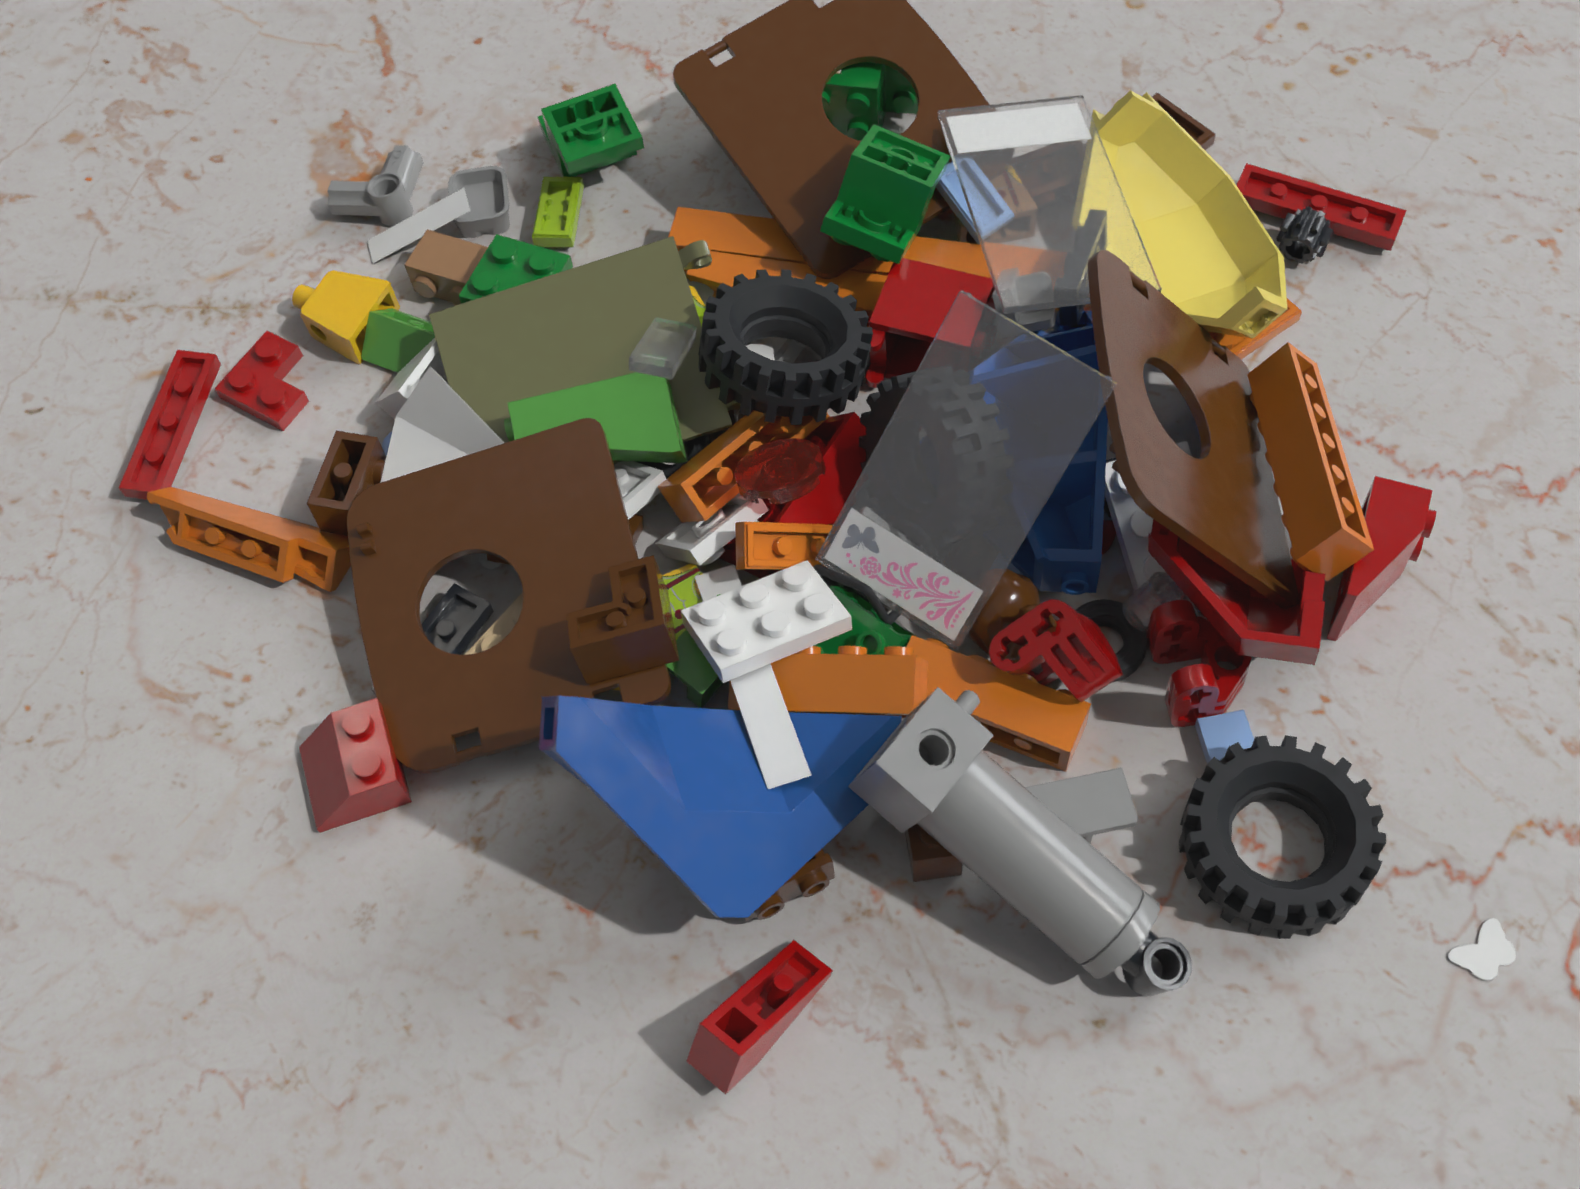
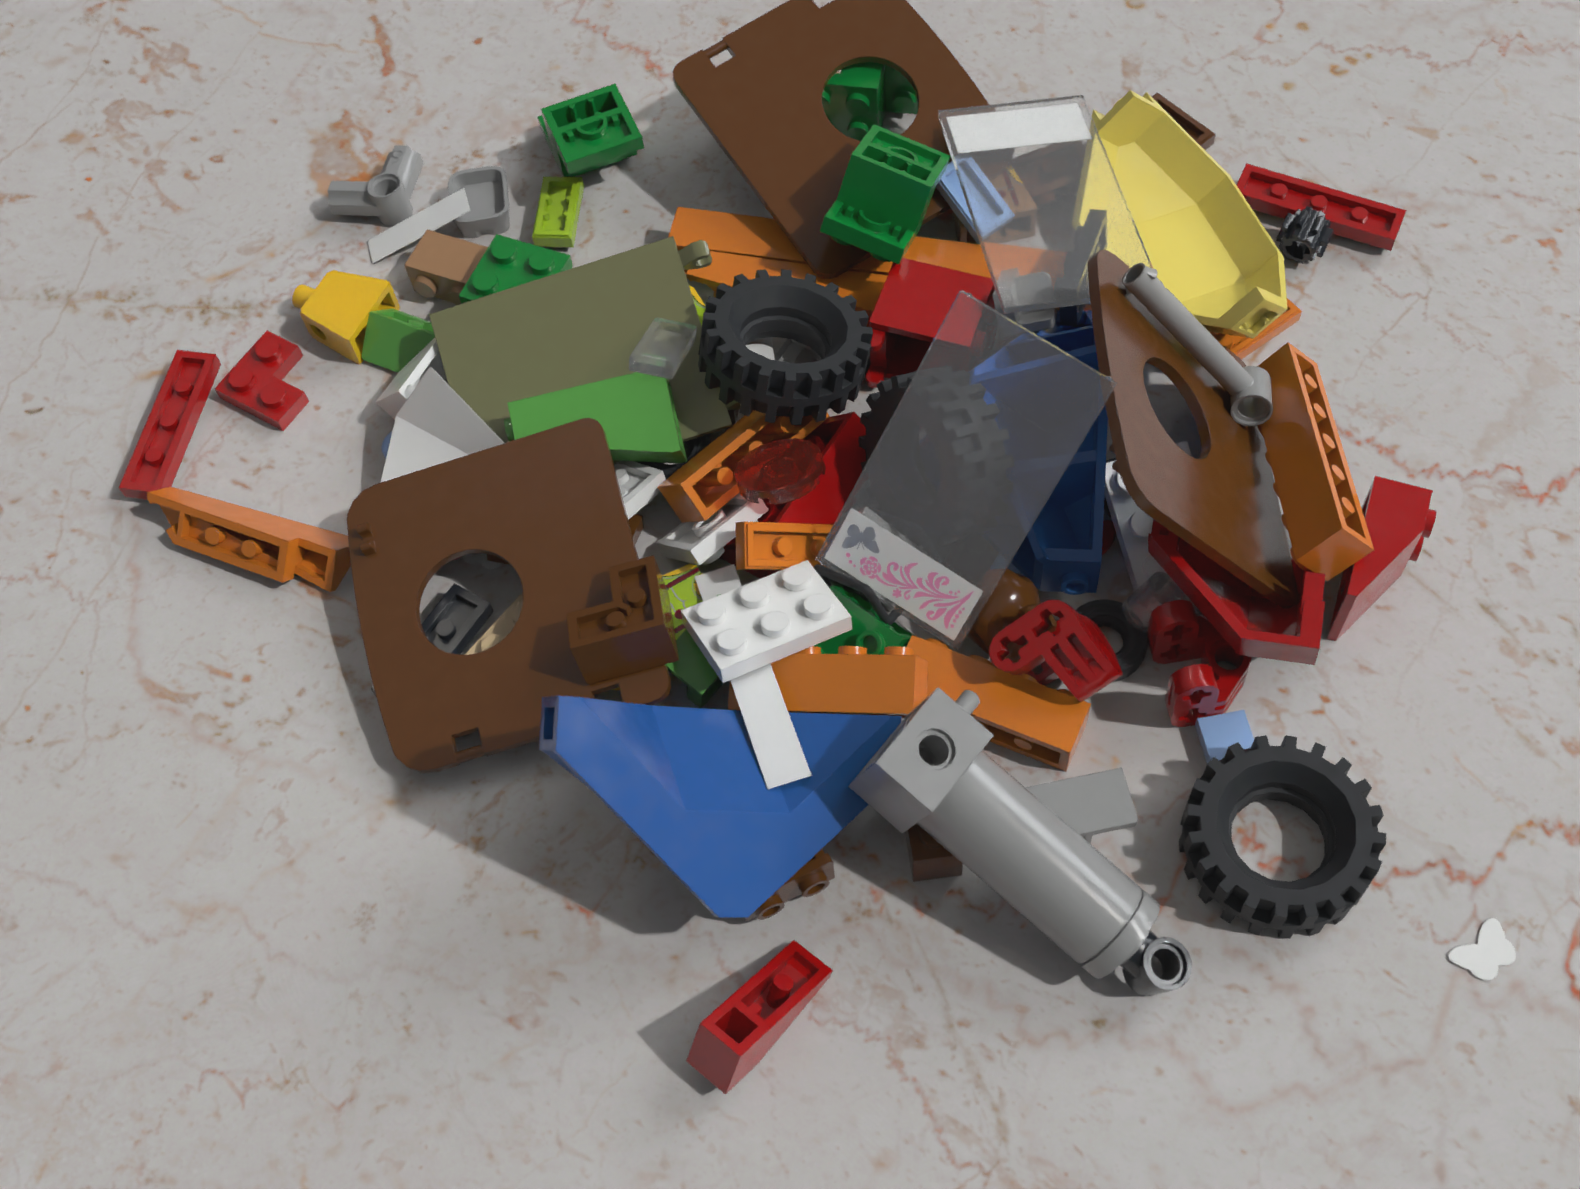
red slope [299,698,412,833] -> none
reddish brown brick [307,430,386,536] -> none
none -> light grey piece [1122,263,1273,426]

